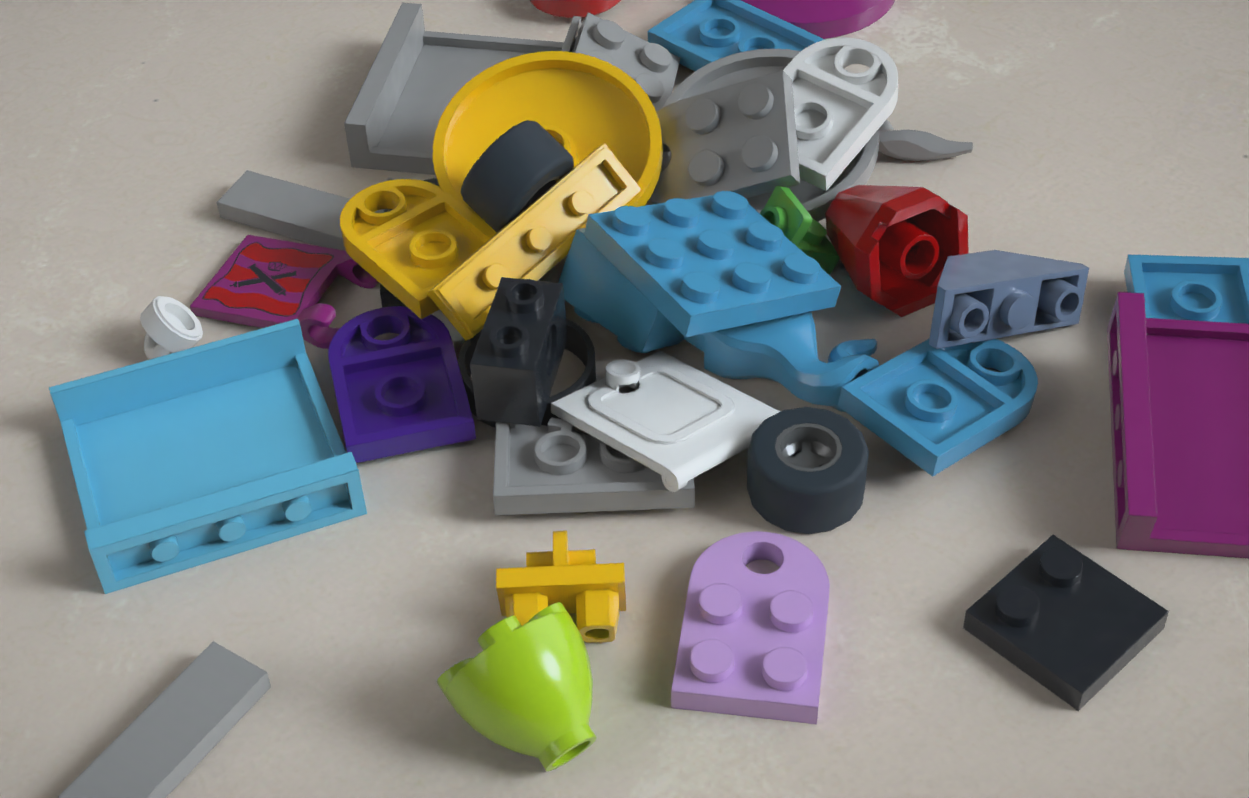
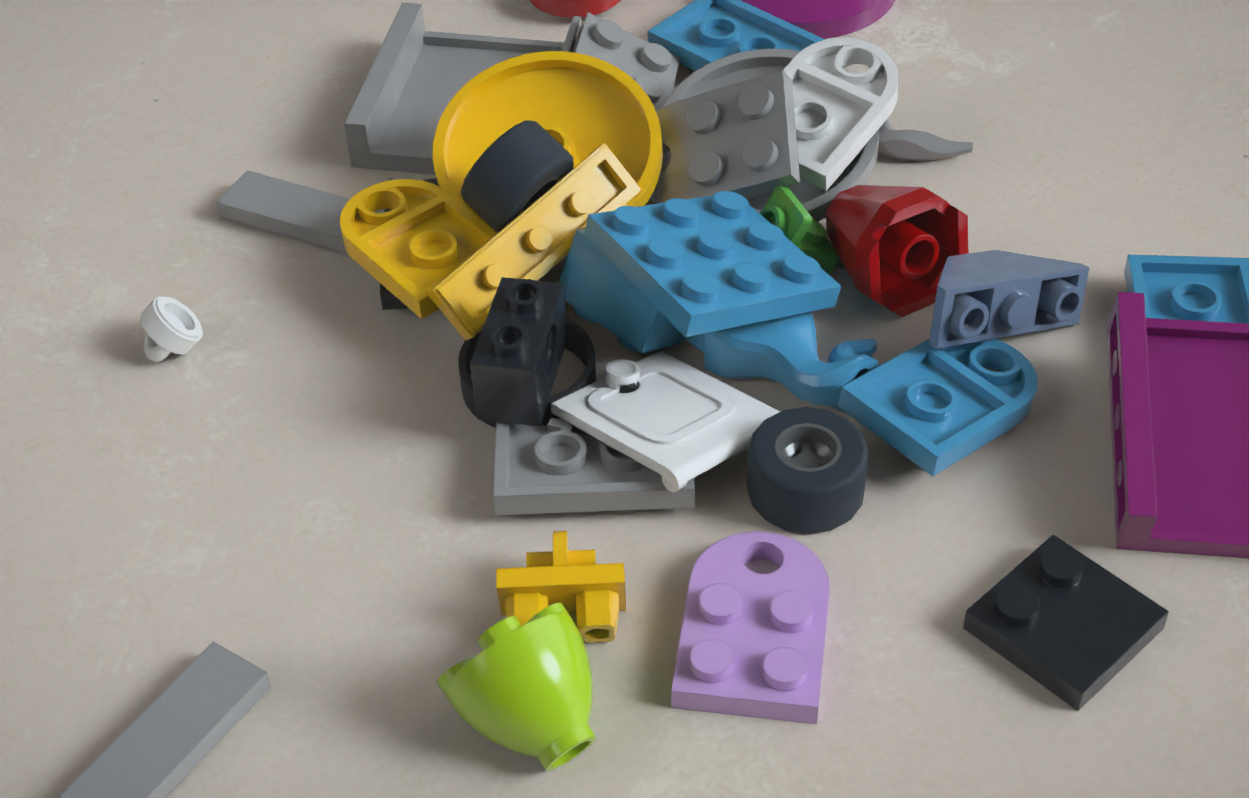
medium azure panel [49,319,367,594] -> none
magenta flag [190,235,379,349] -> none
dark purple plate [328,306,476,463] -> none

